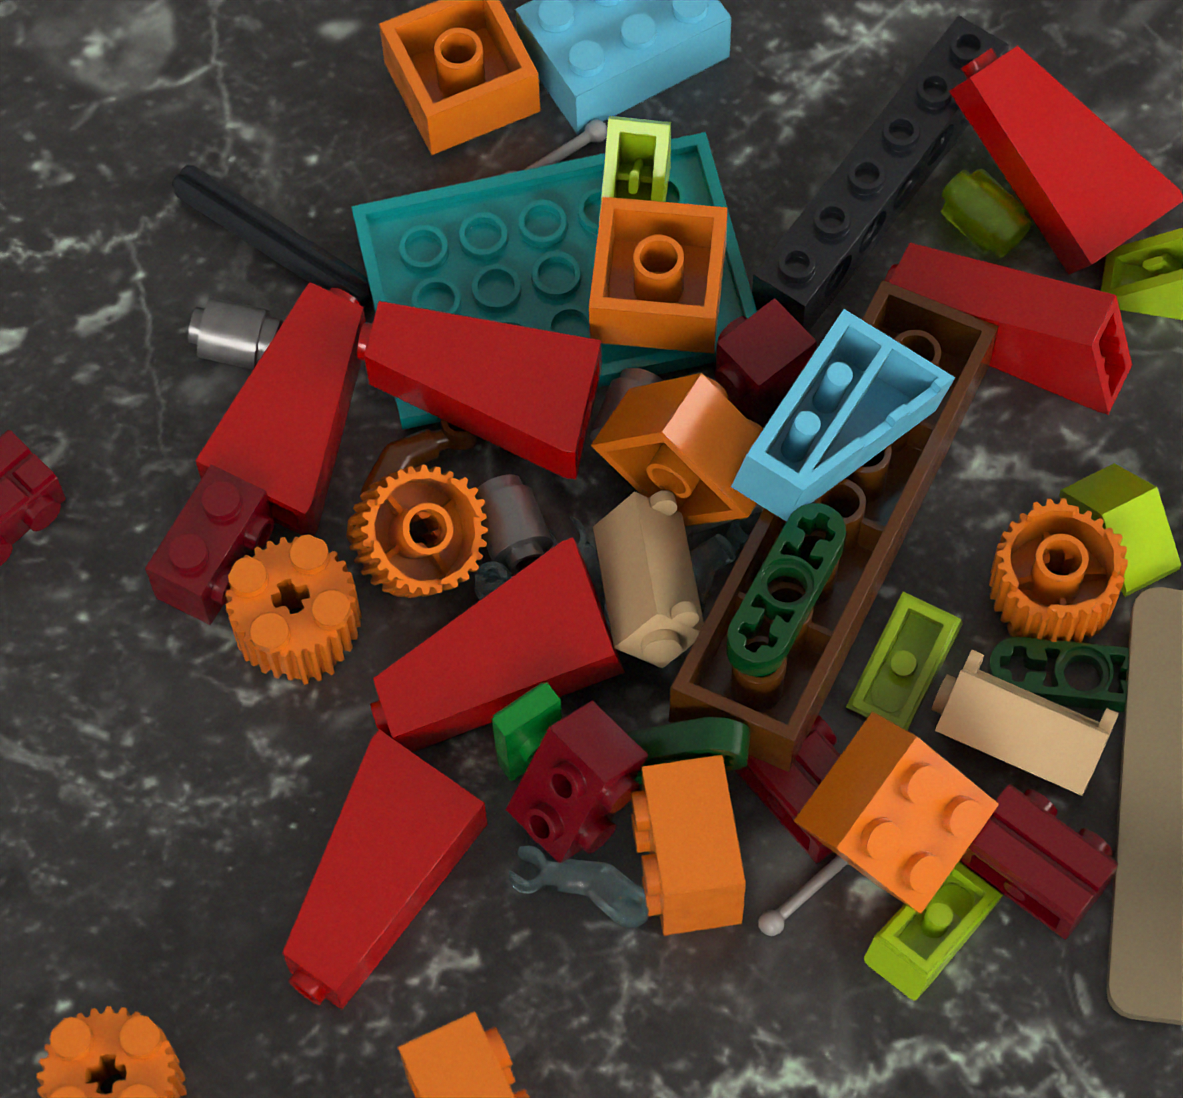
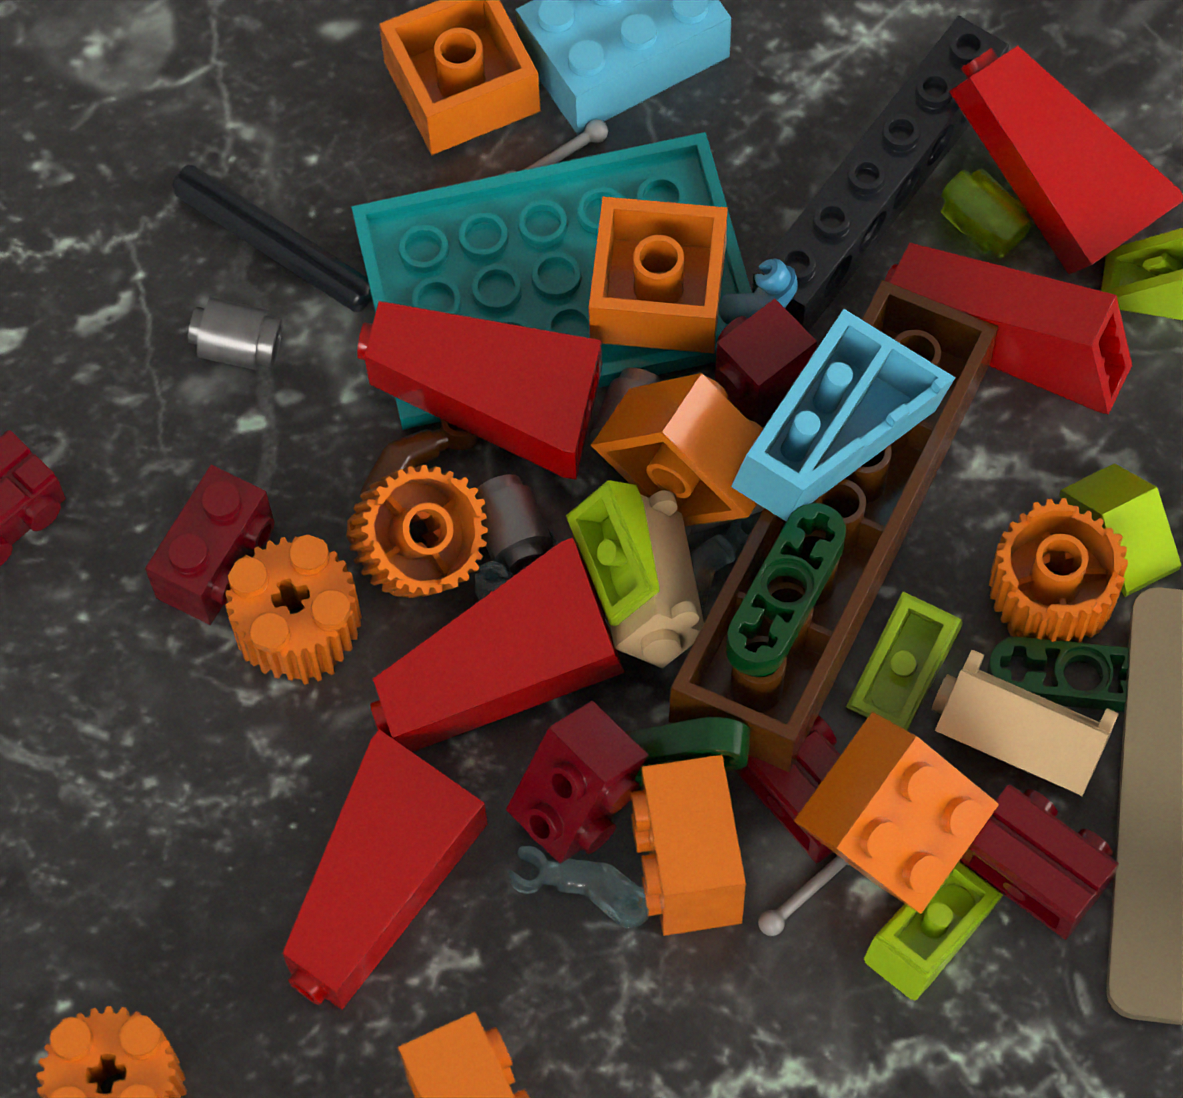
red slope [195,282,366,536] -> none
green plate [492,682,562,781] -> none
lime slope [599,116,671,221] -> none
none -> lime slope [566,480,660,626]
none -> dark azure arm [719,258,798,324]

